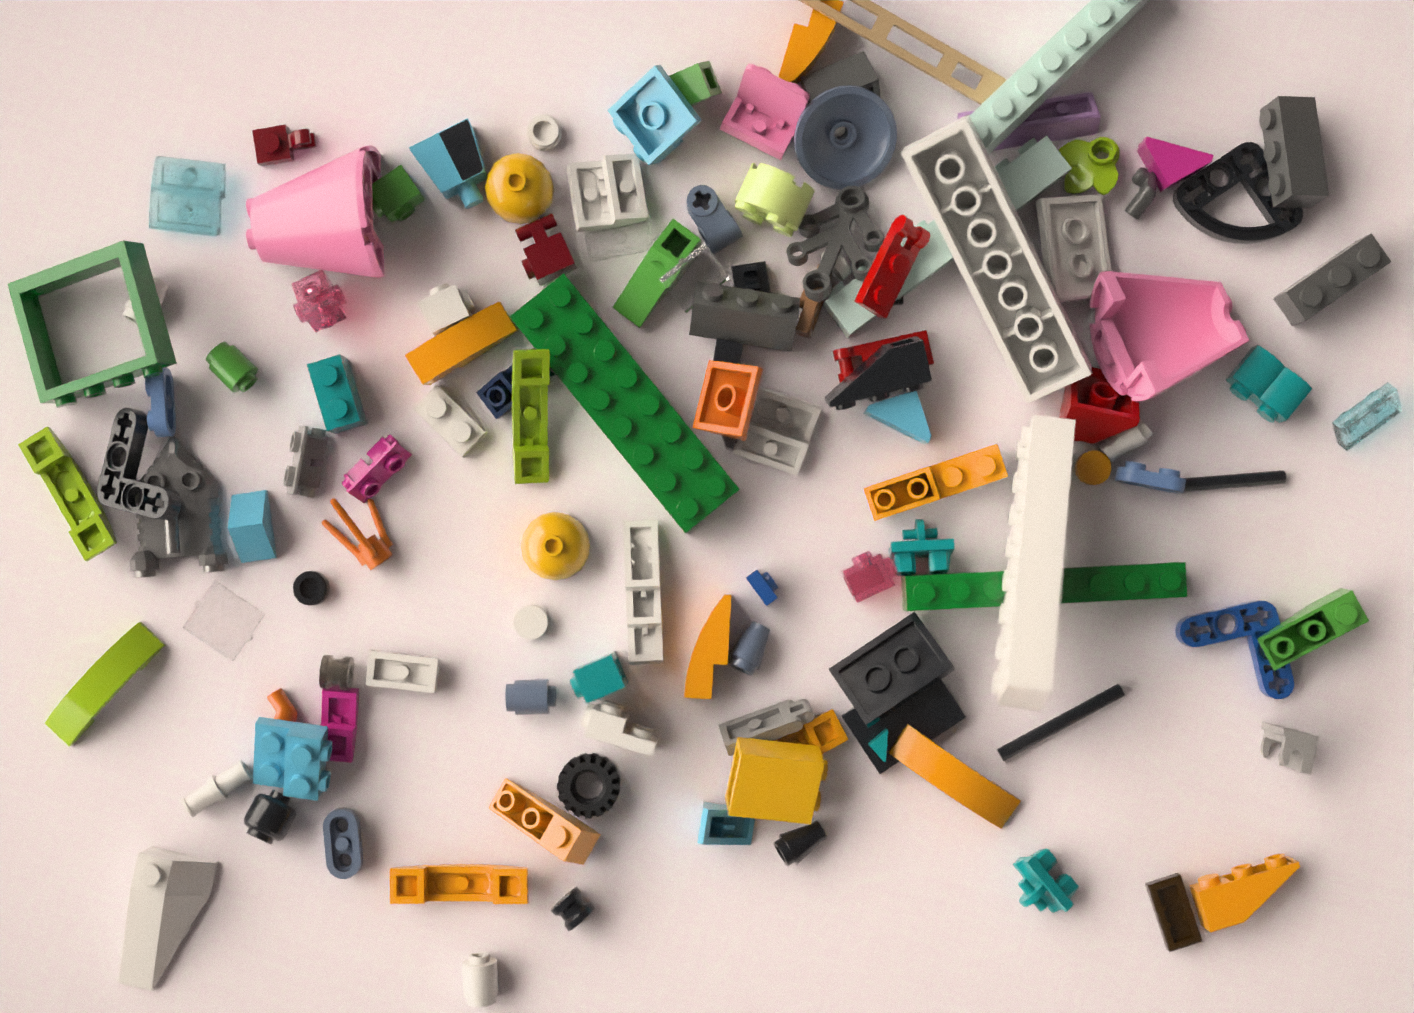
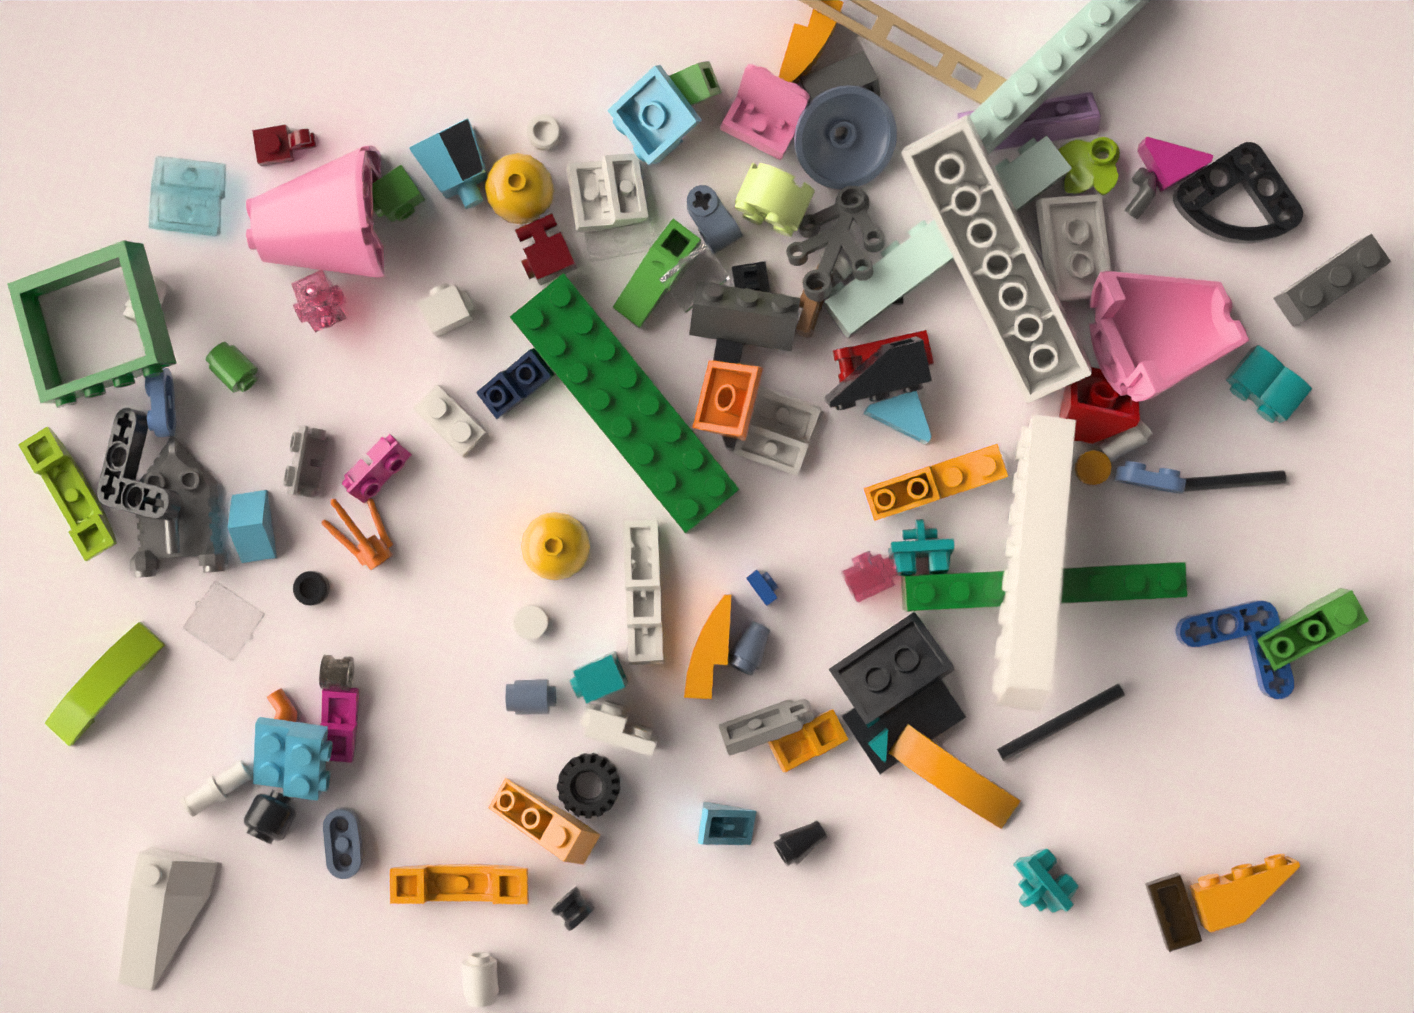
teal brick [307,354,368,434] -> none
white plate [365,650,440,694] -> none
light orange slope [405,301,518,385] -> none
lime slope [512,349,550,484] -> none
yellow brick [725,737,828,824] -> none
red plate [854,215,930,319] -> none
dark grey brick [1259,96,1329,208] -> none
light grey hinge [1260,722,1319,775] -> none
clear light blue plate [1332,382,1402,451] -> none

